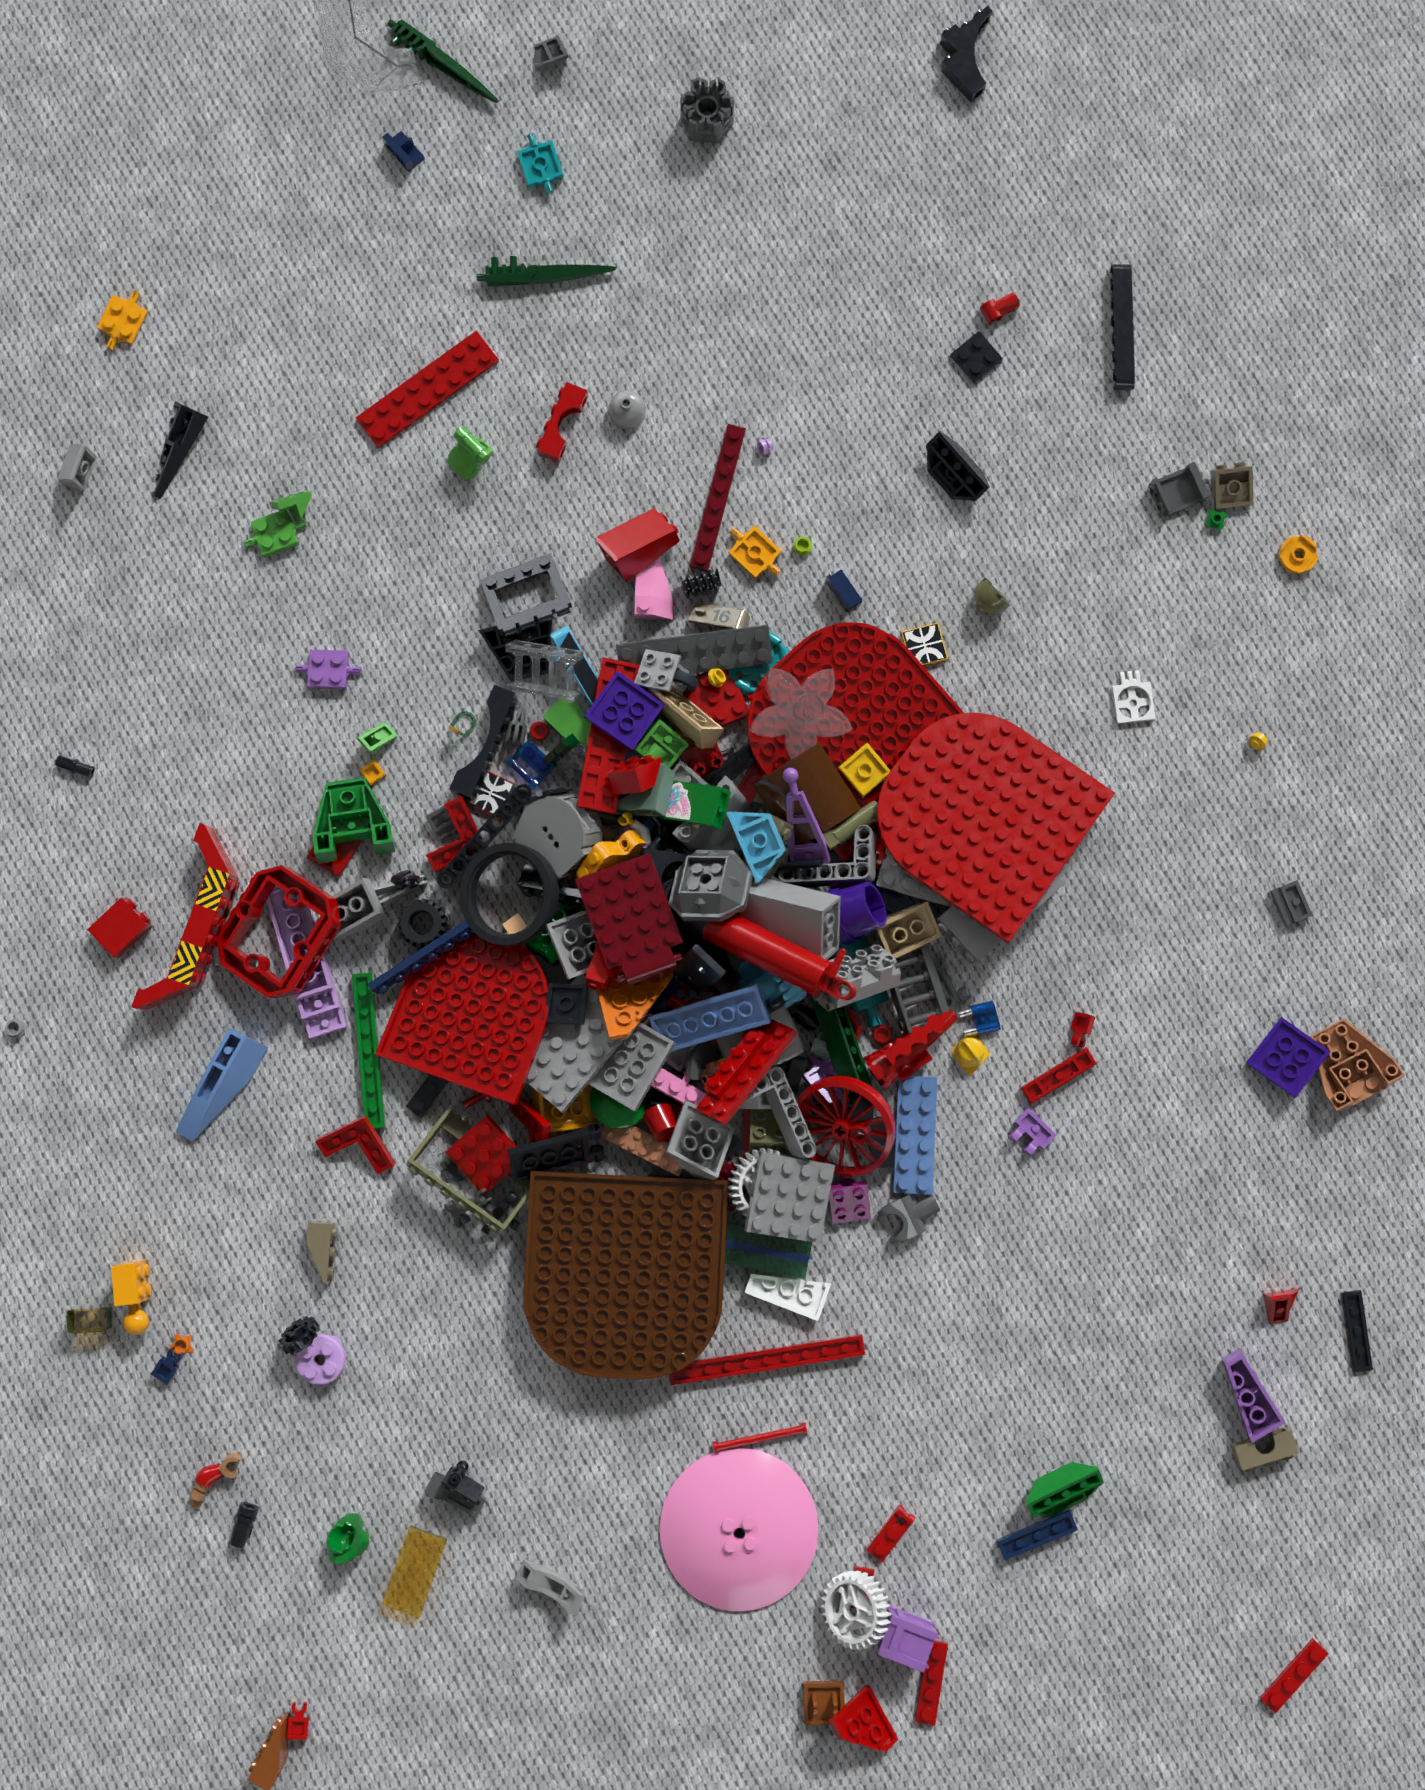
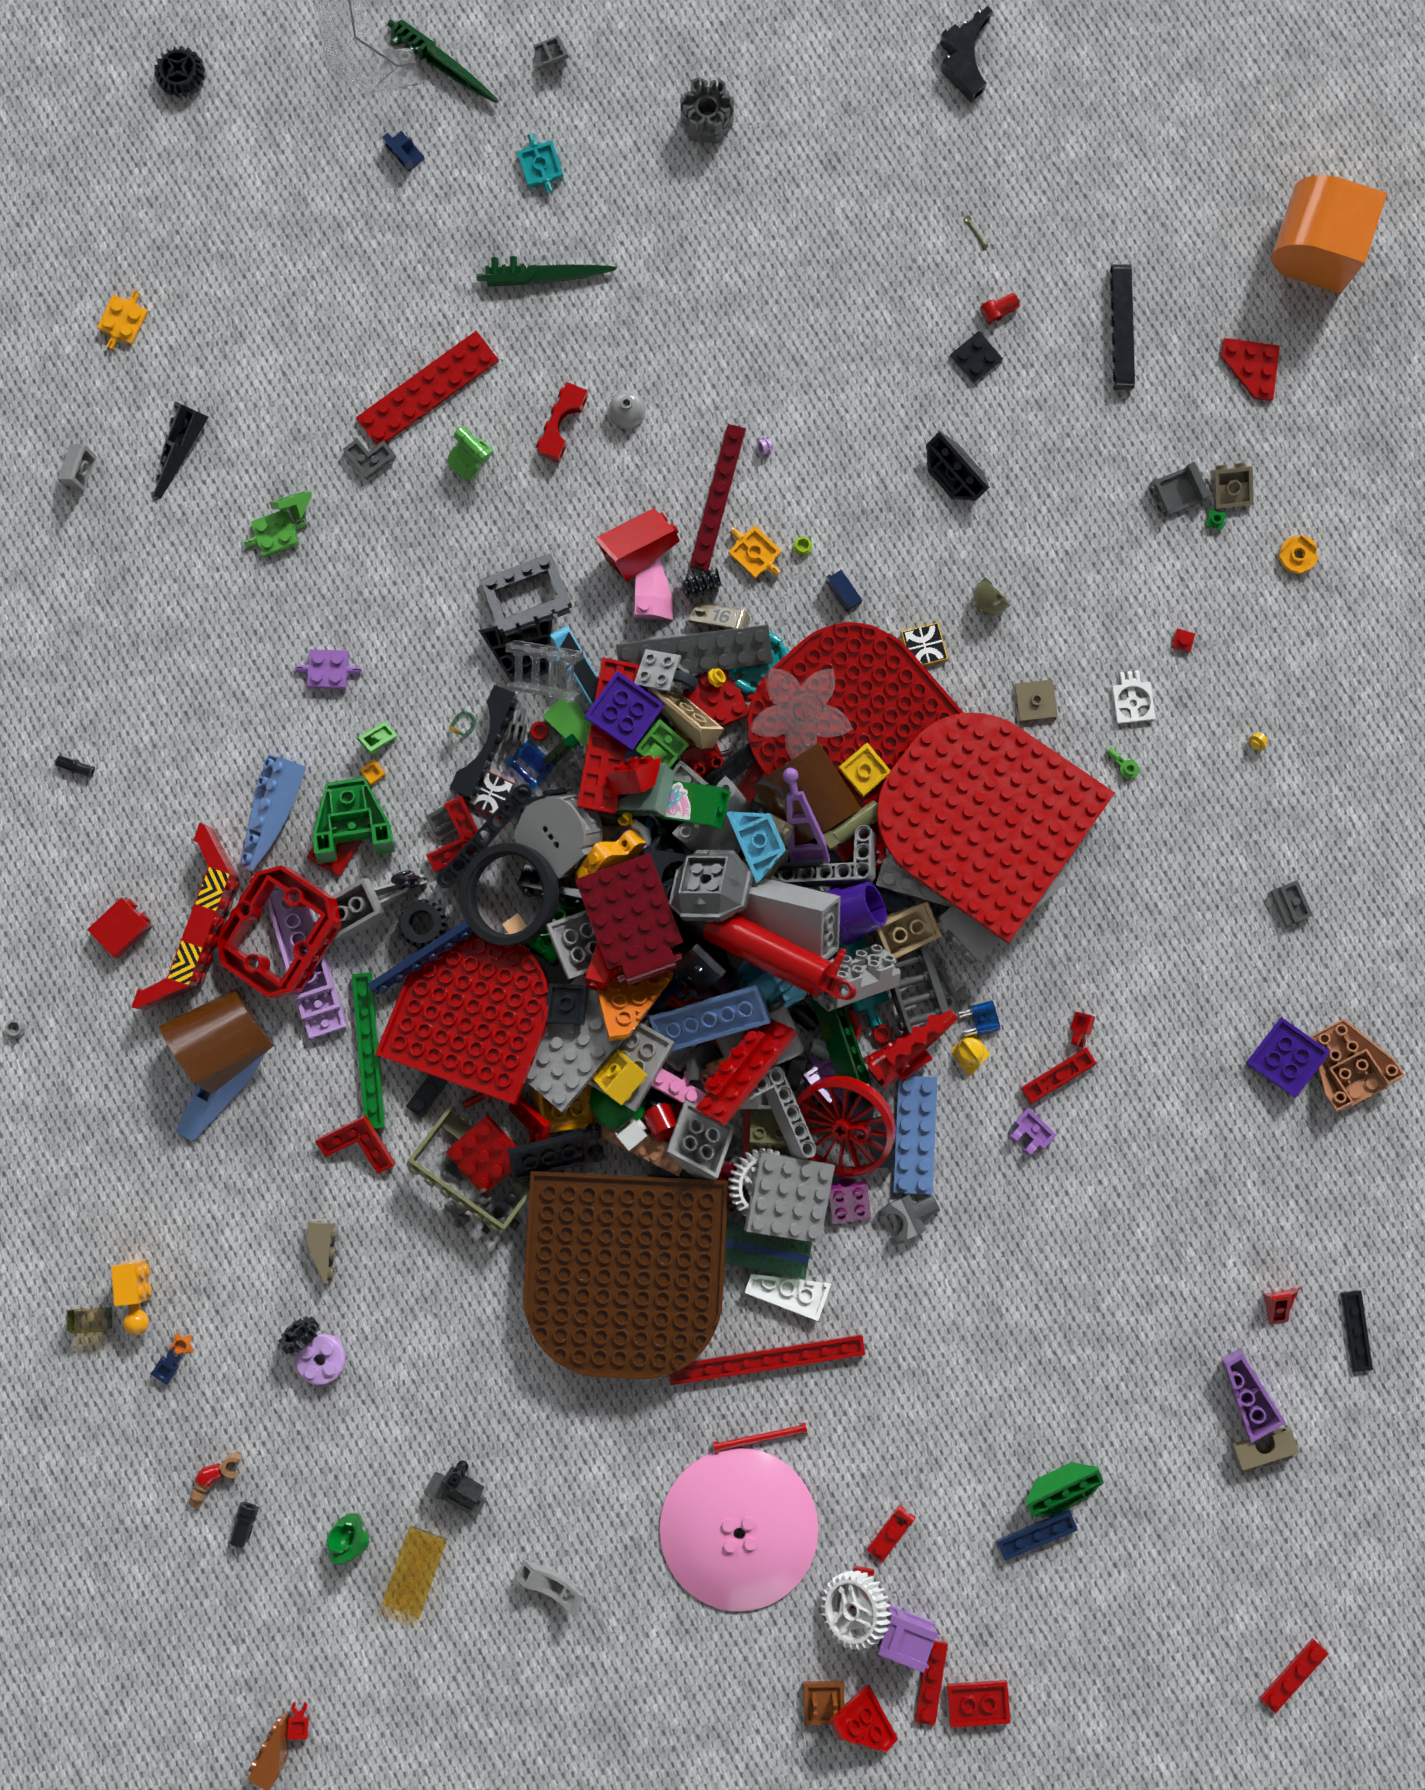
none -> black gear [154,45,206,98]
none -> reddish brown windscreen [159,989,275,1094]
none -> medium blue wedge [240,754,306,871]
none -> dark grey plate [342,438,396,480]
none -> yellow slope [593,1048,647,1105]
none -> white brick [615,1117,647,1151]
none -> red plate [947,1680,1011,1728]
none -> olive hinge [964,215,988,249]
none -> dark tan plate [1014,679,1058,722]
none -> bright green plate [1106,747,1139,779]
none -> red plate [1171,628,1196,652]
none -> red plate [1221,338,1280,401]
none -> orange brick [1271,175,1387,294]

